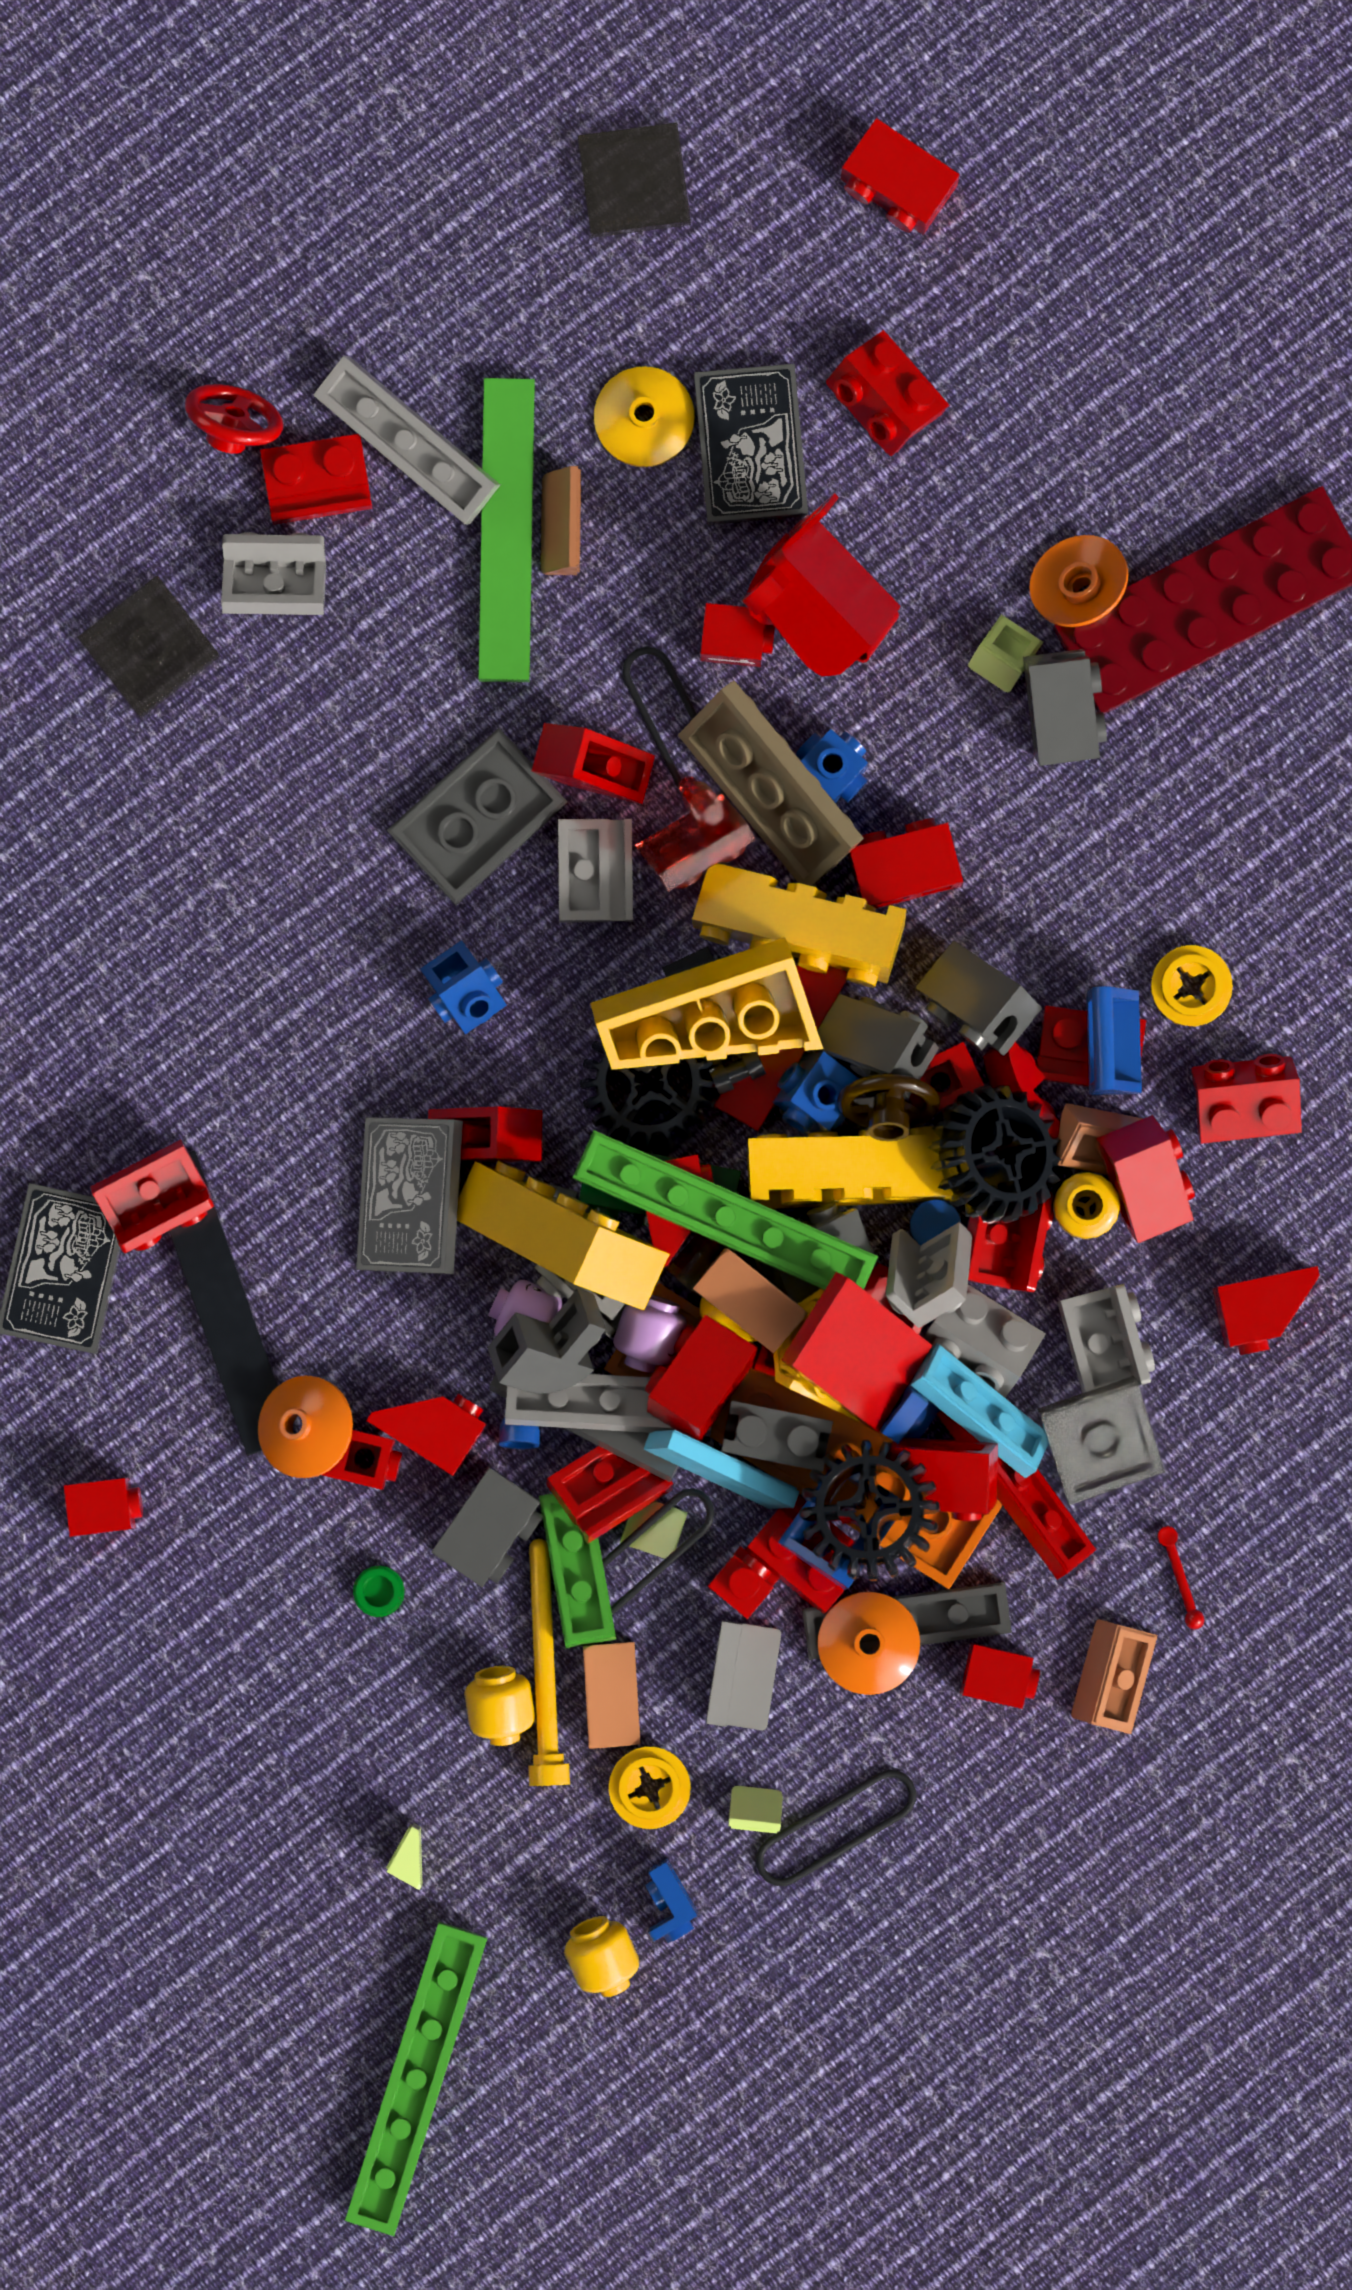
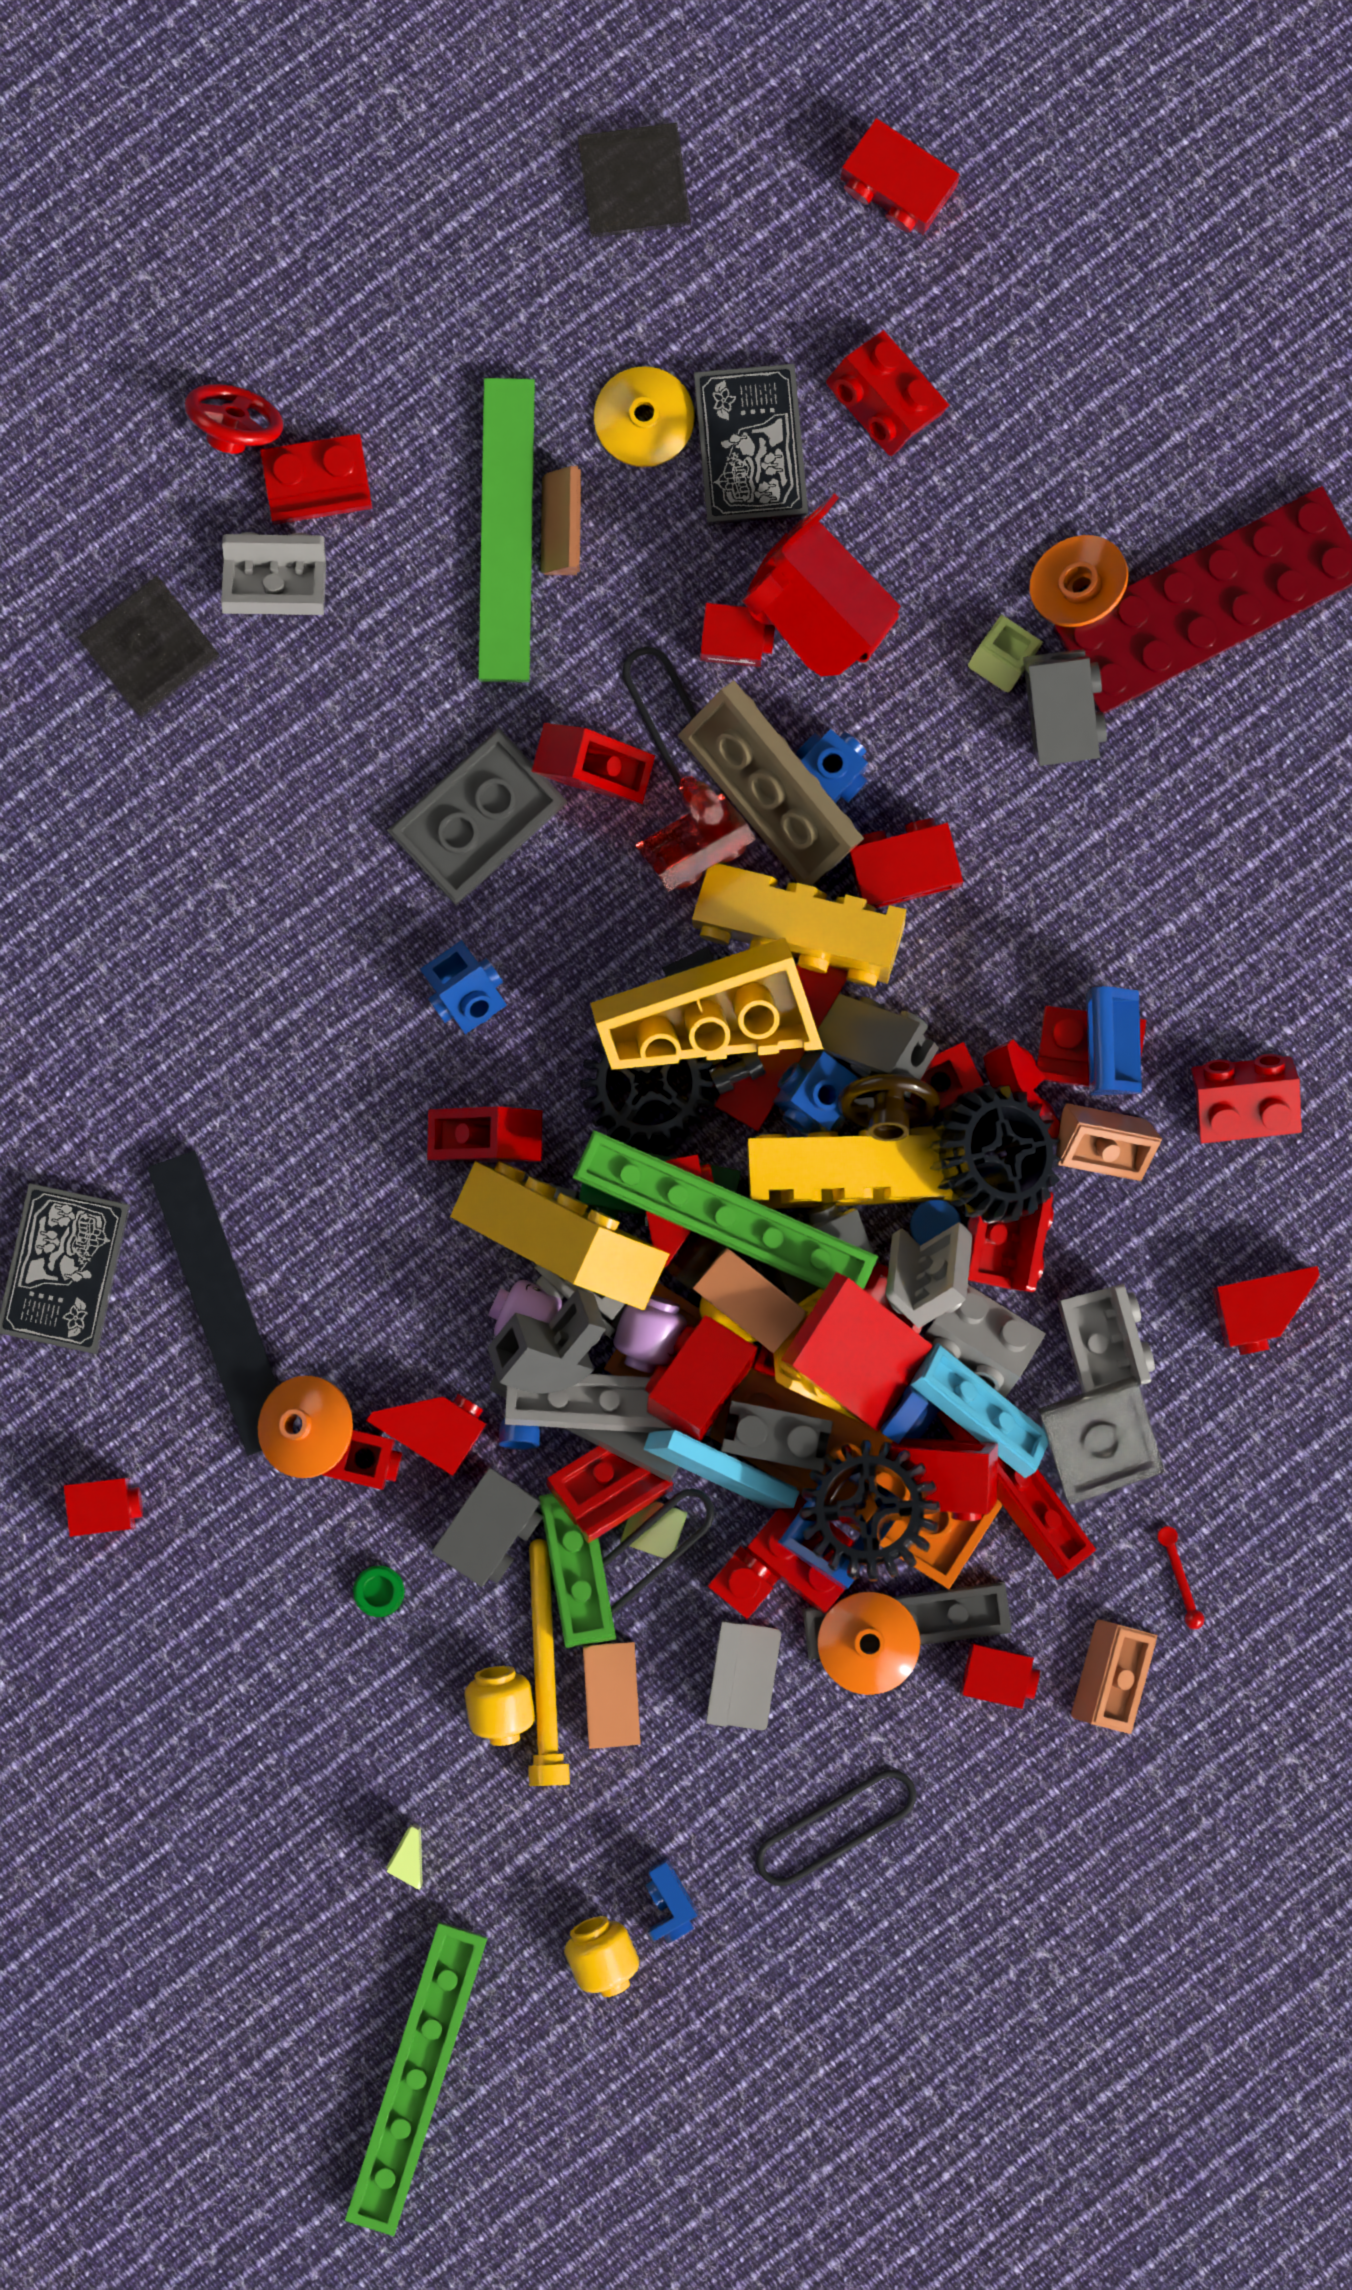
red bracket [90,1139,214,1253] -> none
light grey plate [313,355,500,524] -> none
tile [356,1117,463,1274] -> none
light grey plate [558,819,633,923] -> none
yellow gear [609,1746,691,1829] -> none
yellowish green slope [728,1786,783,1834] -> none
dark grey brick [915,940,1042,1056] -> none
yellow head [1053,1172,1120,1239] -> none
brick [1096,1115,1195,1243] -> none
yellow gear [1150,945,1233,1027] -> none

